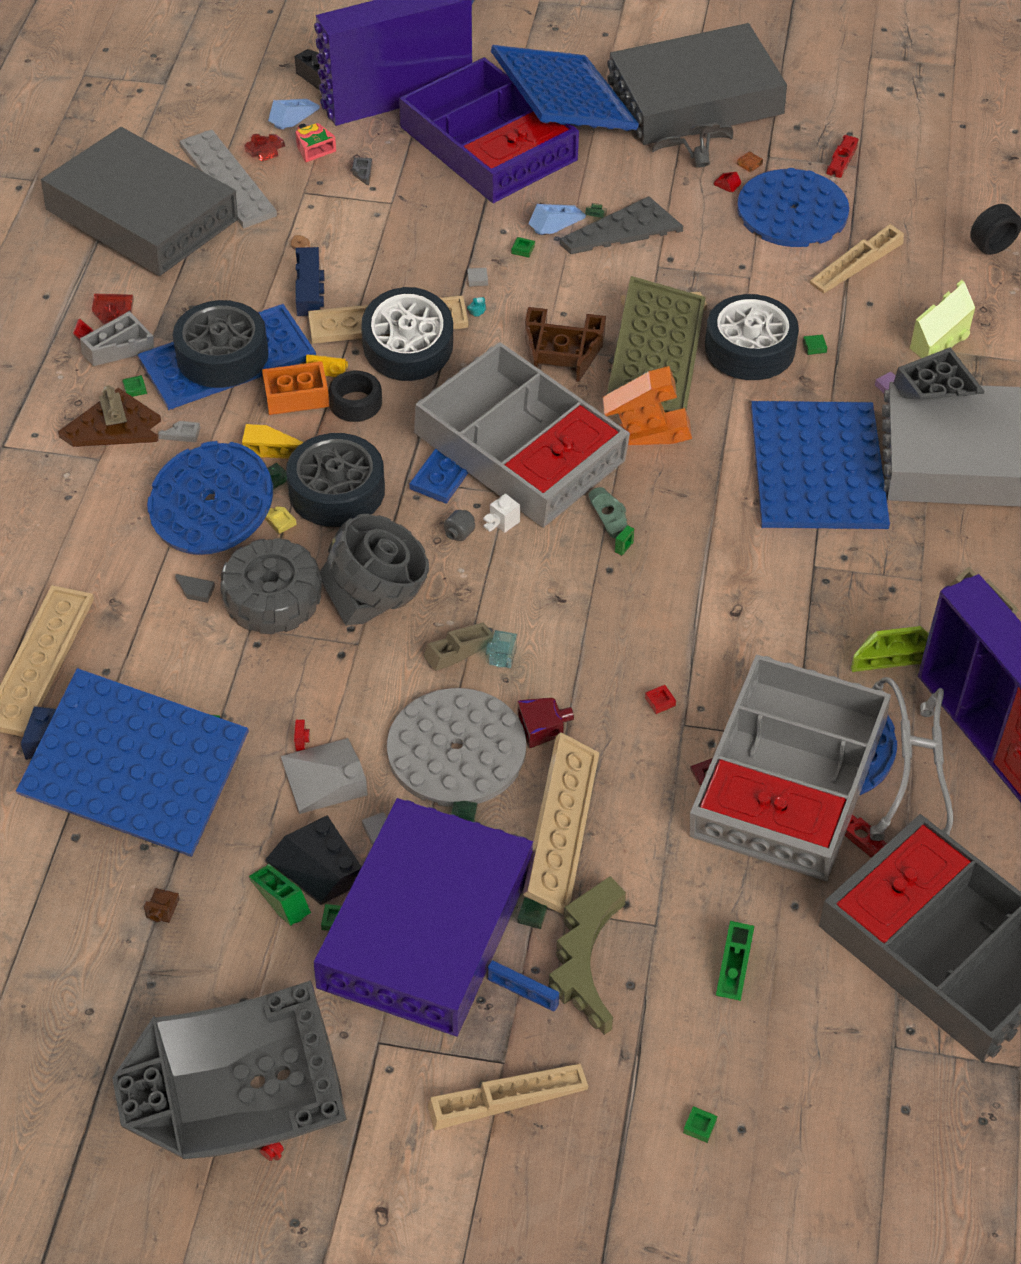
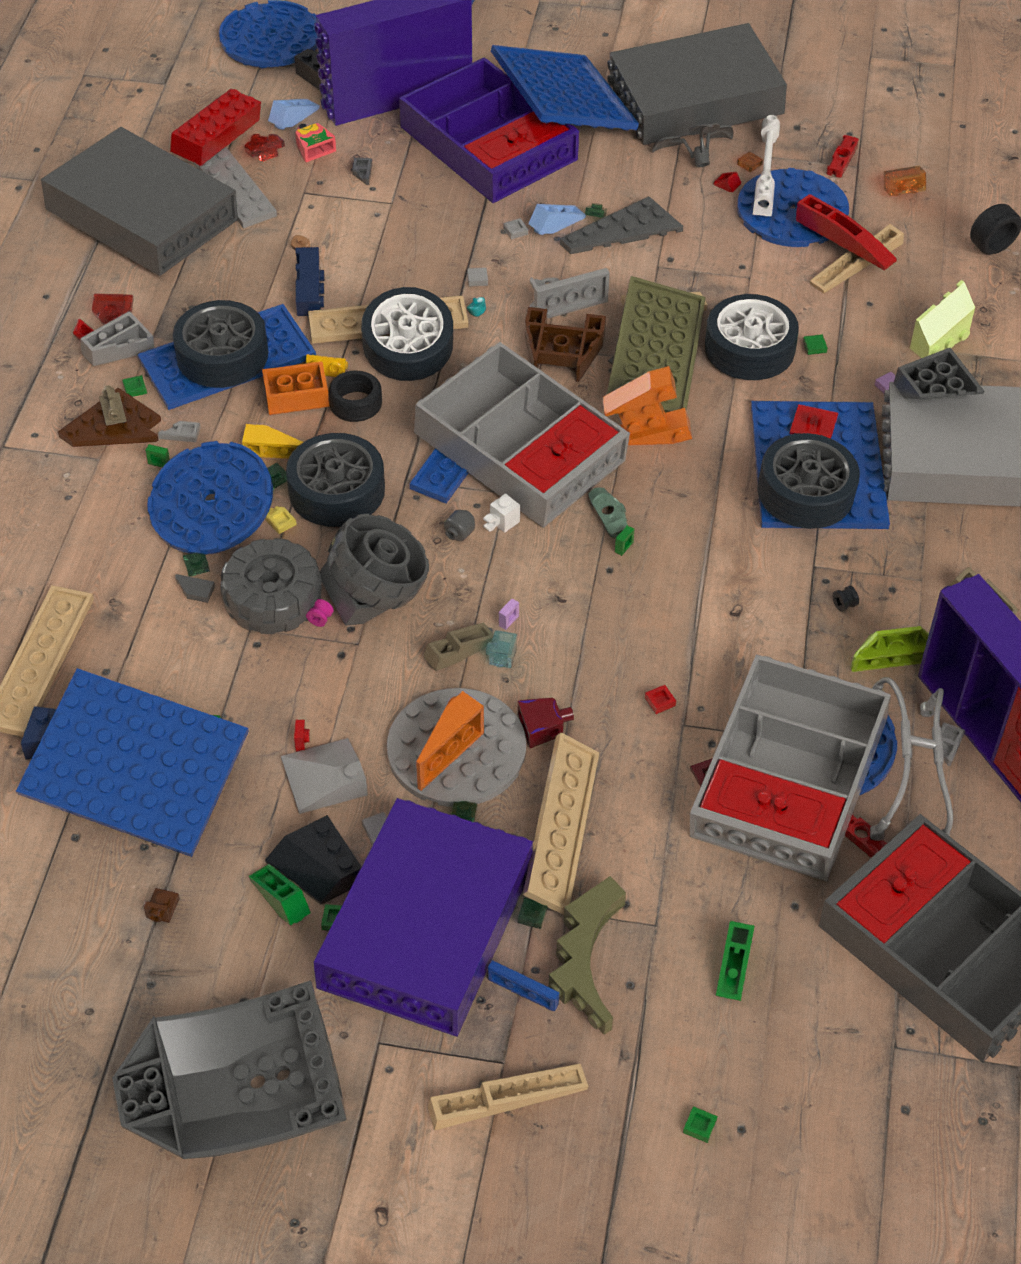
red plate [259,1142,284,1161] -> none
green tile [511,237,535,258] -> none
none -> green tile [145,444,170,468]
none -> red brick [170,89,261,166]
none -> clear green plate [183,553,210,577]
none -> blue plate [219,0,317,69]
none -> dark pink wheel [306,599,334,627]
none -> orange slope [416,691,484,791]
none -> lavender tile [499,599,519,630]
none -> light grey tile [503,218,528,239]
none -> light grey plate [529,268,610,319]
none -> white bar [753,115,780,216]
none -> wheel [757,433,860,529]
none -> red piece [789,404,838,438]
none -> red wedge [796,194,897,270]
none -> black wheel [832,585,859,612]
none -> clear orange brick [884,165,926,196]
none -> light grey tile [941,722,965,766]

